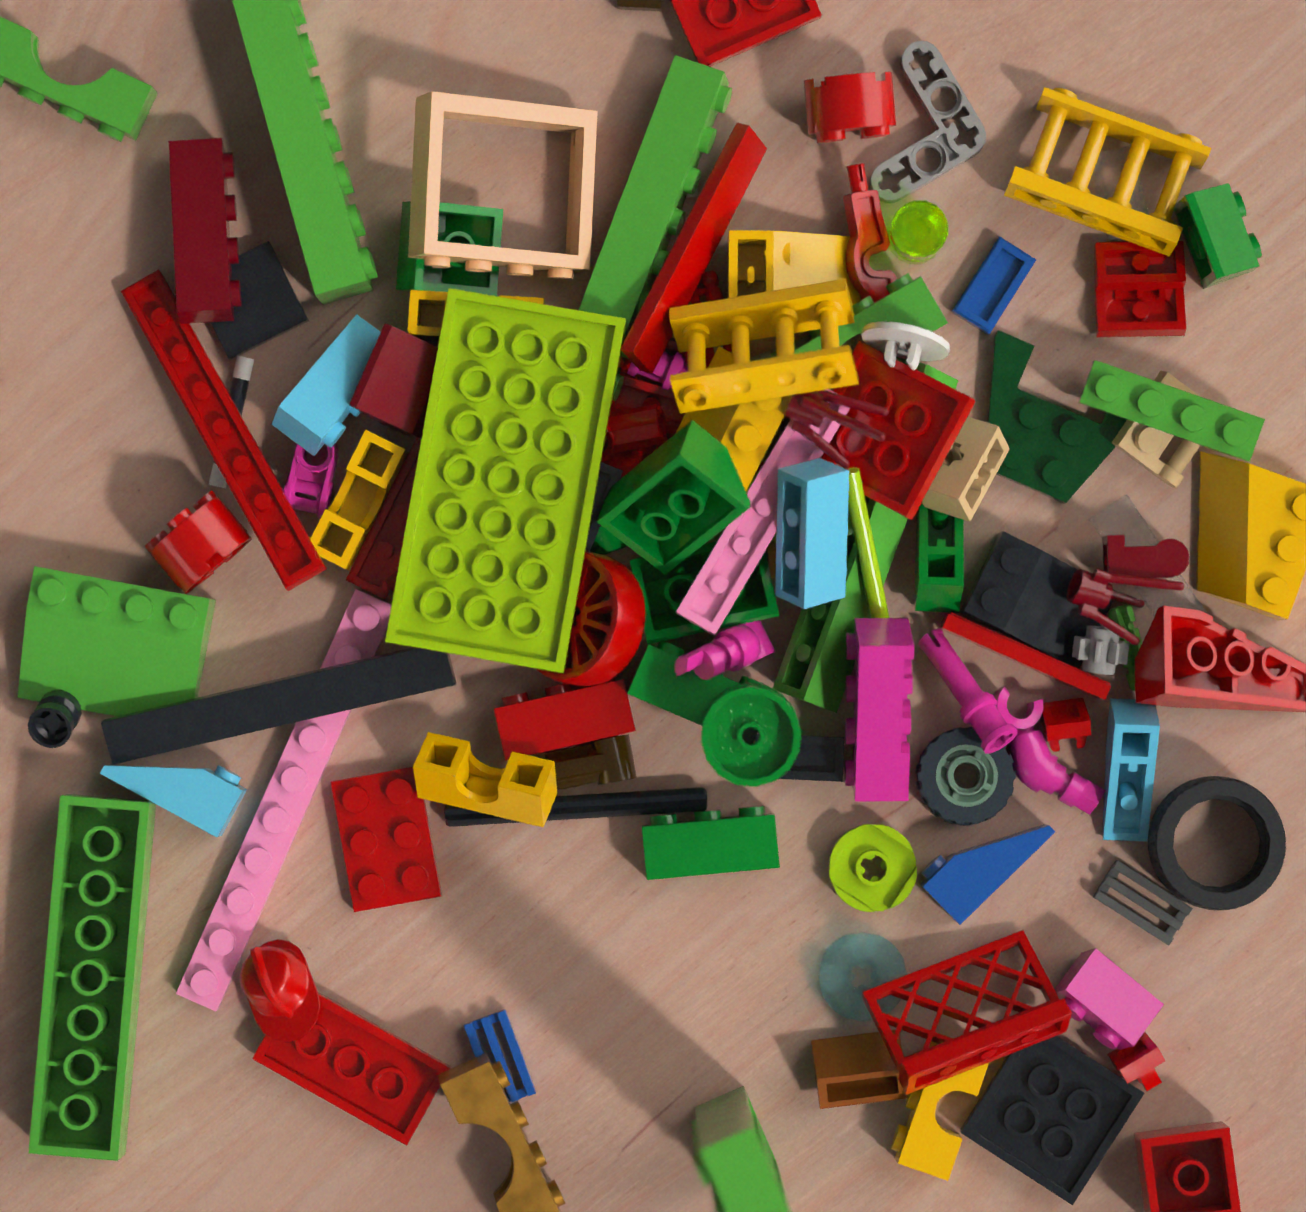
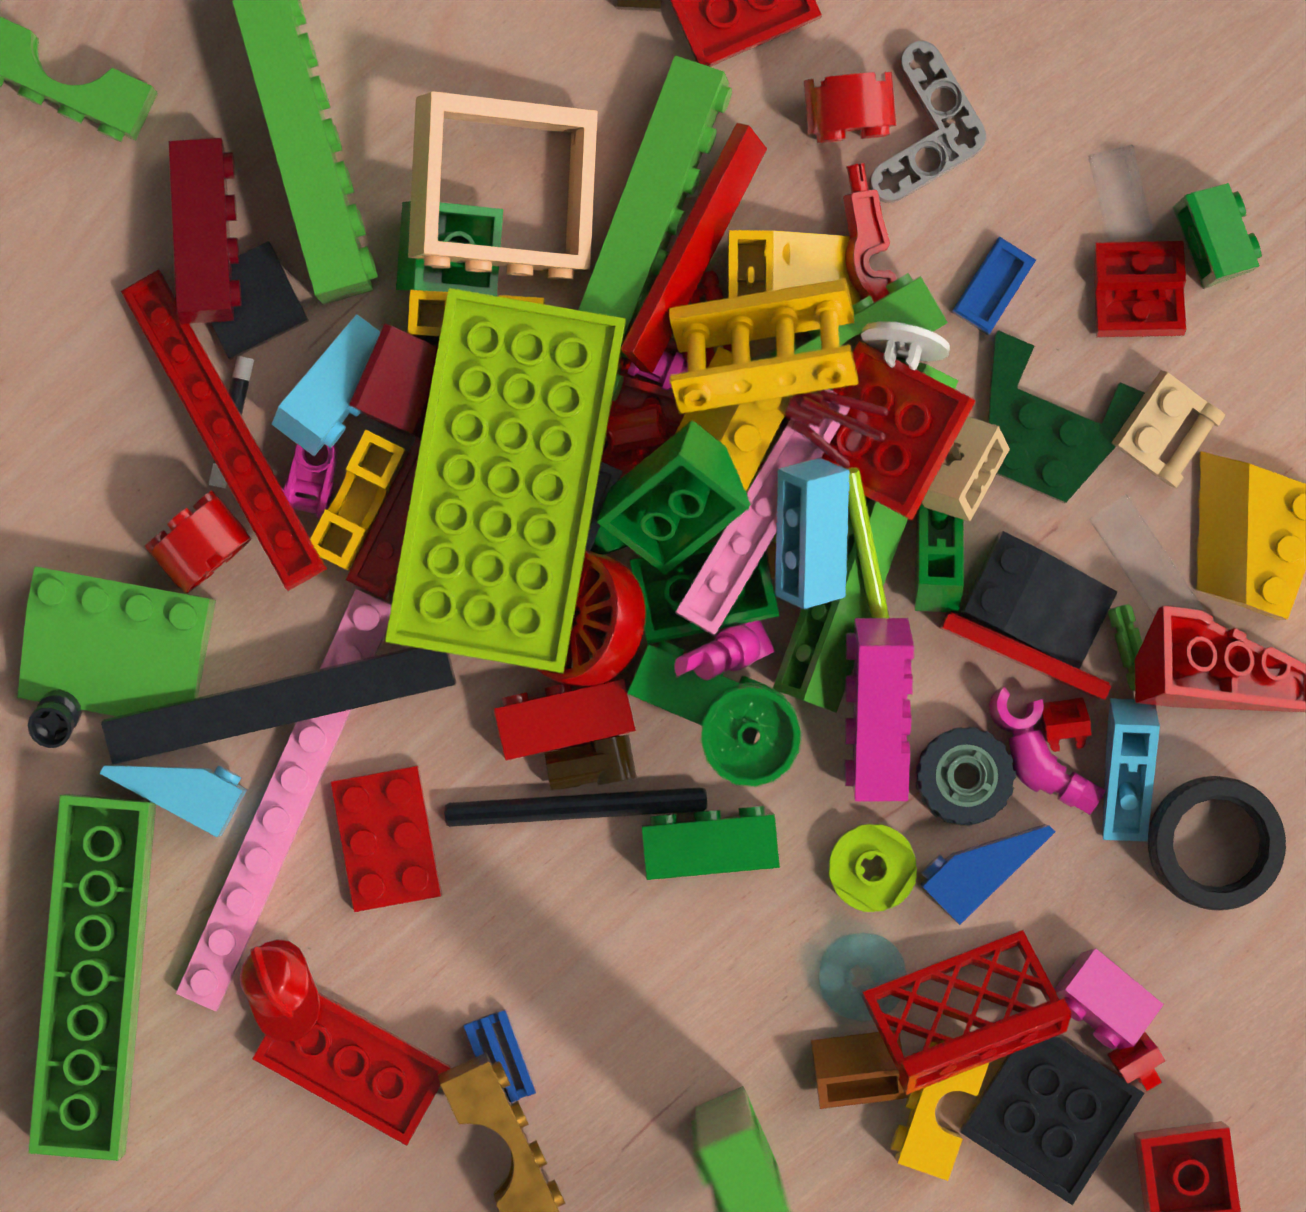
yellow arch [413,732,558,828] -> none
black plate [755,734,845,782] -> none
clear neon green wheel [887,200,948,265] -> none
dark pink pin [918,628,1018,754] -> none
yellow fence [1004,87,1211,256] -> none
dark red plant [1067,568,1185,645] -> none
light grey gear [1072,626,1130,675] -> none
bright green arch [1078,360,1265,462] -> none
dark grey tile [1093,860,1193,945] -> none
dark red leg [1102,534,1190,579] -> none

